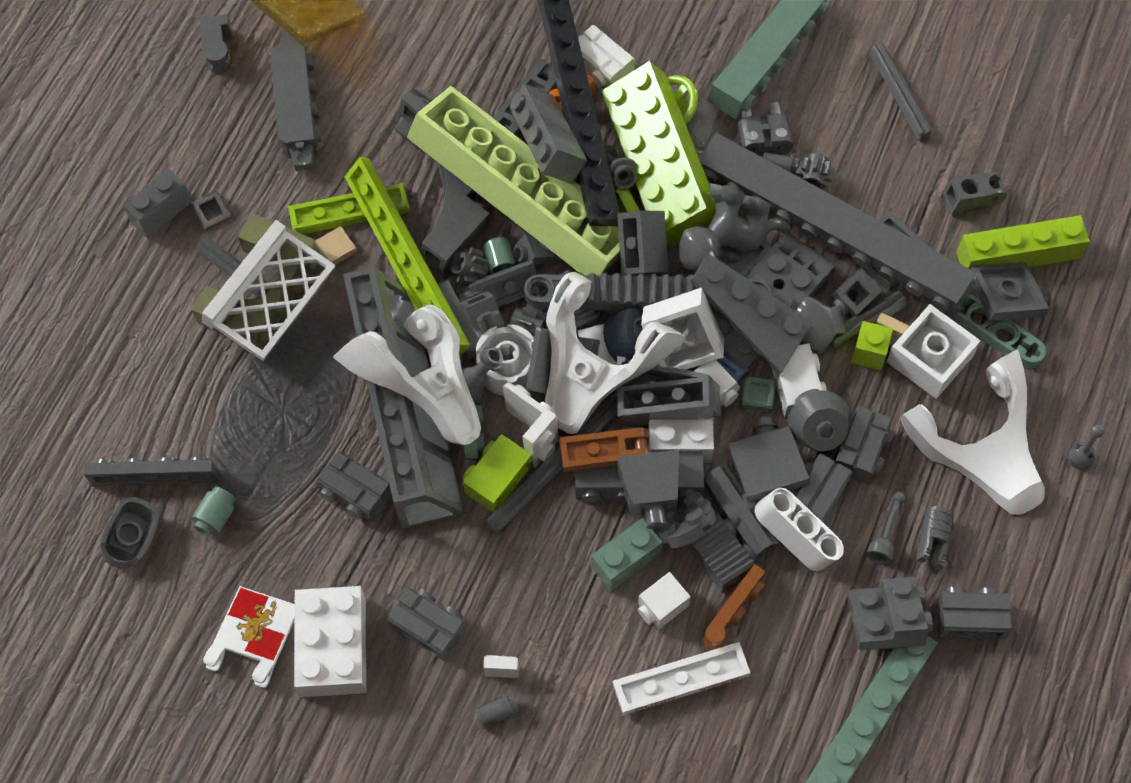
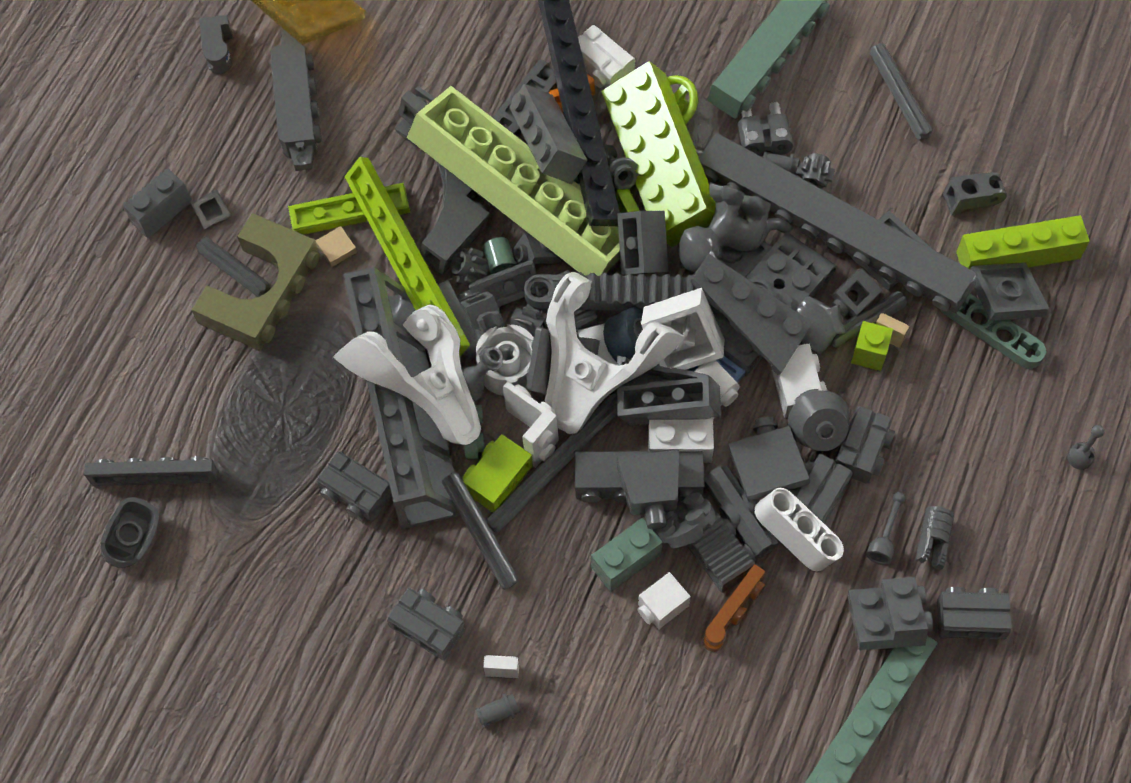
sand green brick [191,486,236,536] -> none
white fence [202,220,335,361] -> none
flag [203,586,295,688] -> none
white brick [294,586,367,697] -> none
dark orange plate [559,427,652,472] -> none
white plate [613,642,750,715] -> none
sand green tile [741,376,776,413] -> none
white brick [887,304,980,399] -> none
white animal [901,349,1045,515] -> none
none -> dark grey axle [442,473,519,589]

